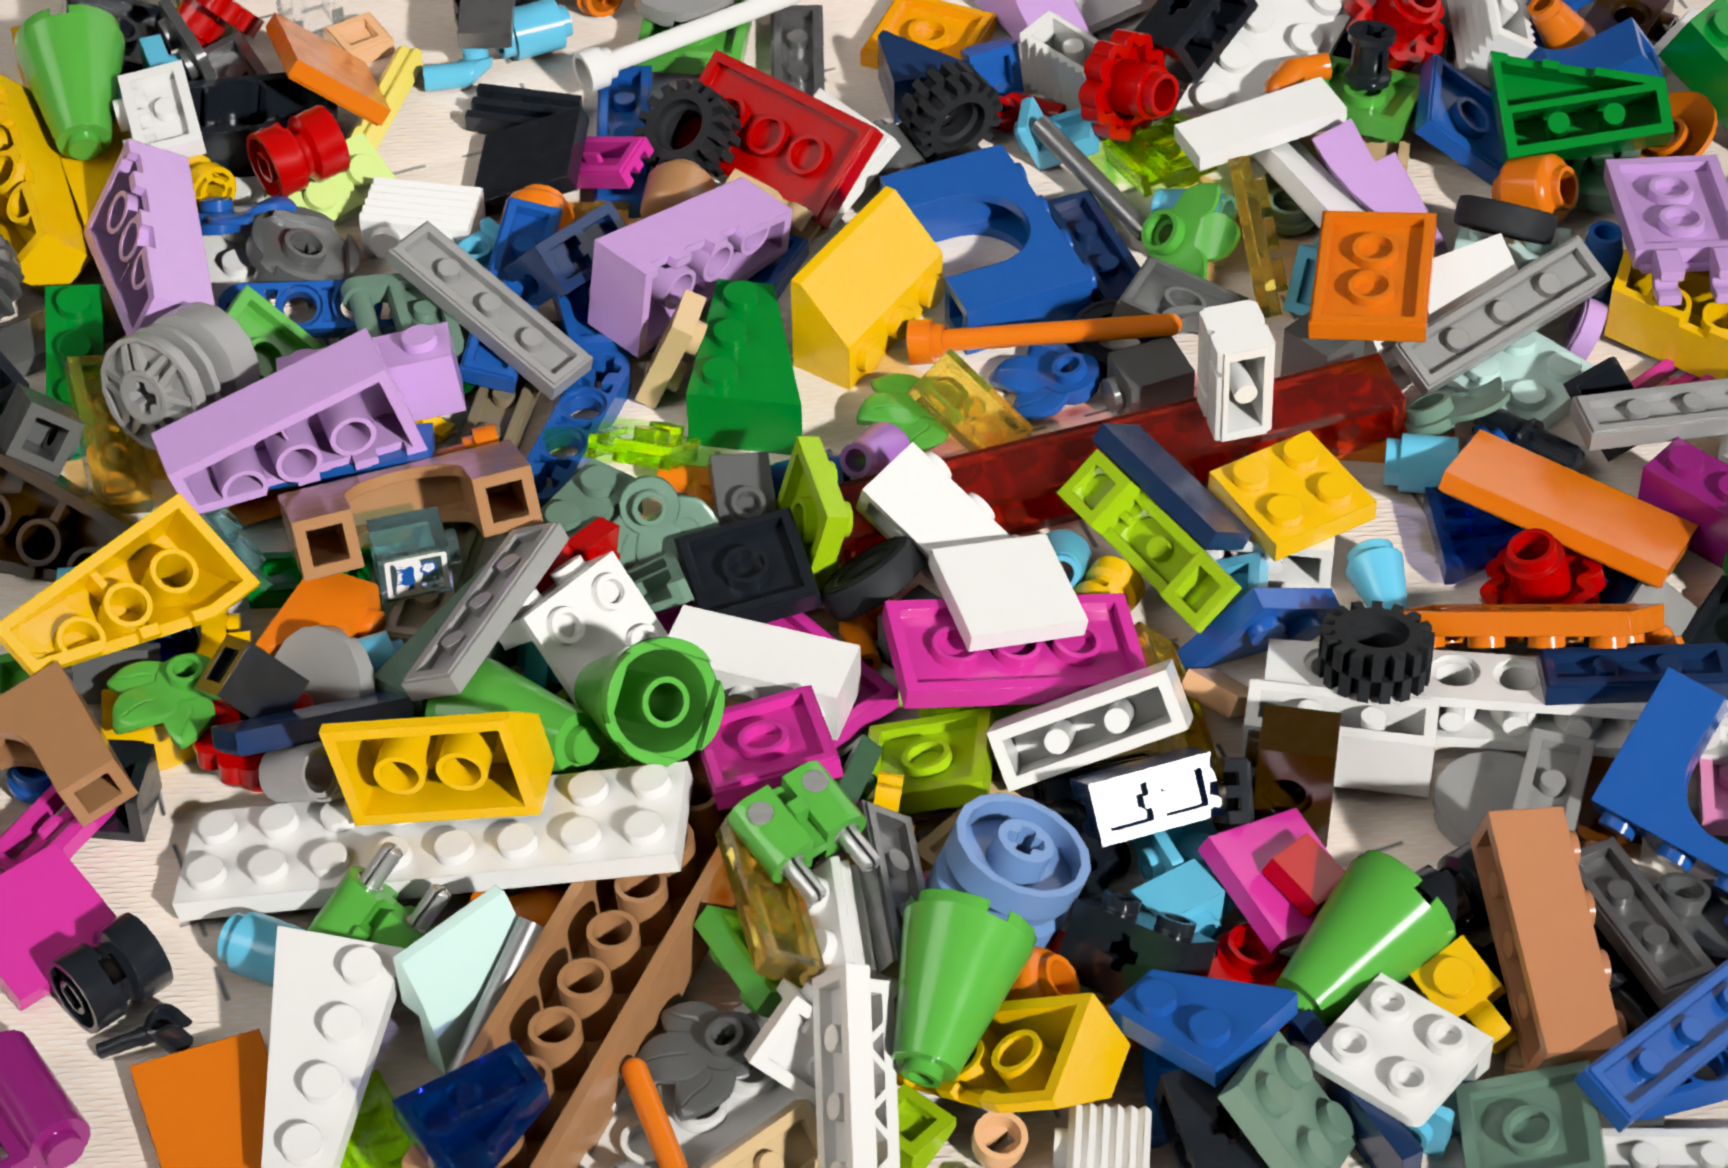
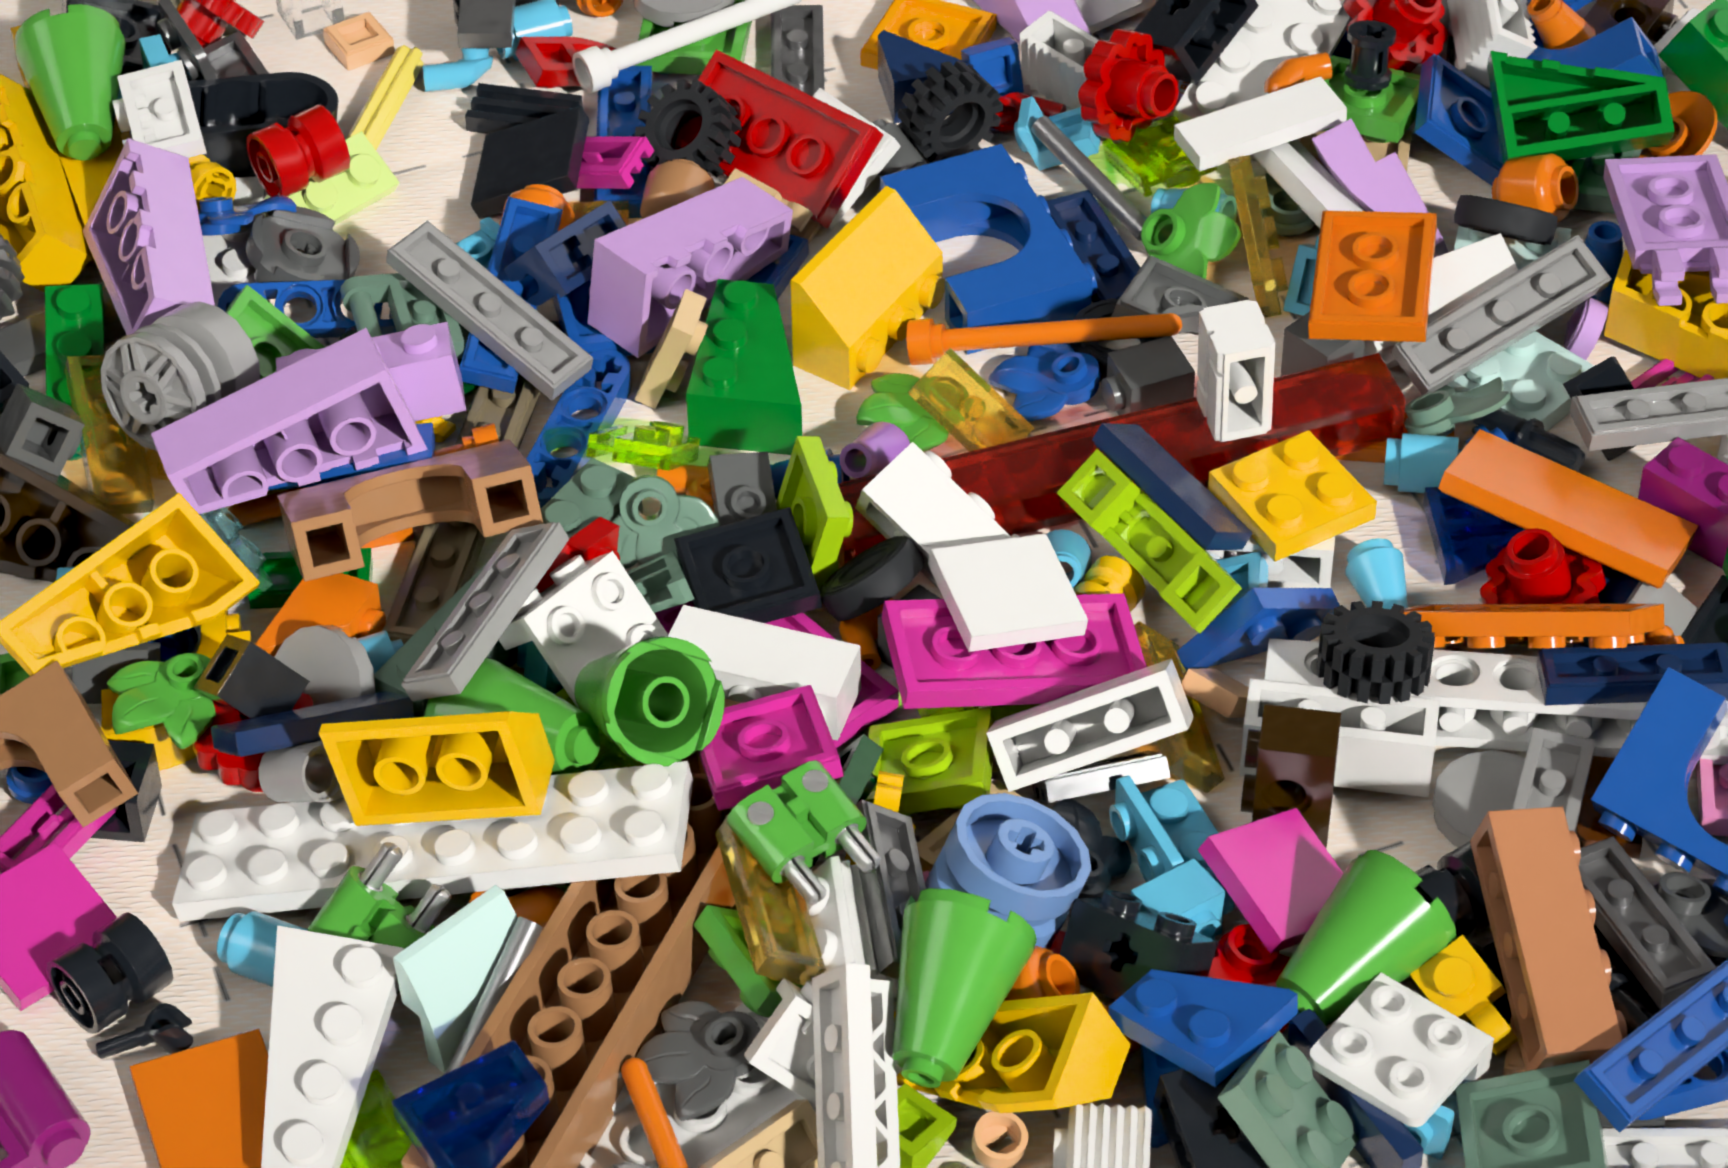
orange tile [265,12,391,126] -> none
white brick [359,177,486,259] -> none
clear light blue brick [366,506,461,604] -> none
hinge [1069,746,1224,847] -> none
black tile [1211,757,1255,824] -> none
red tile [1261,832,1345,918] -> none
none -> red plate [515,36,616,88]

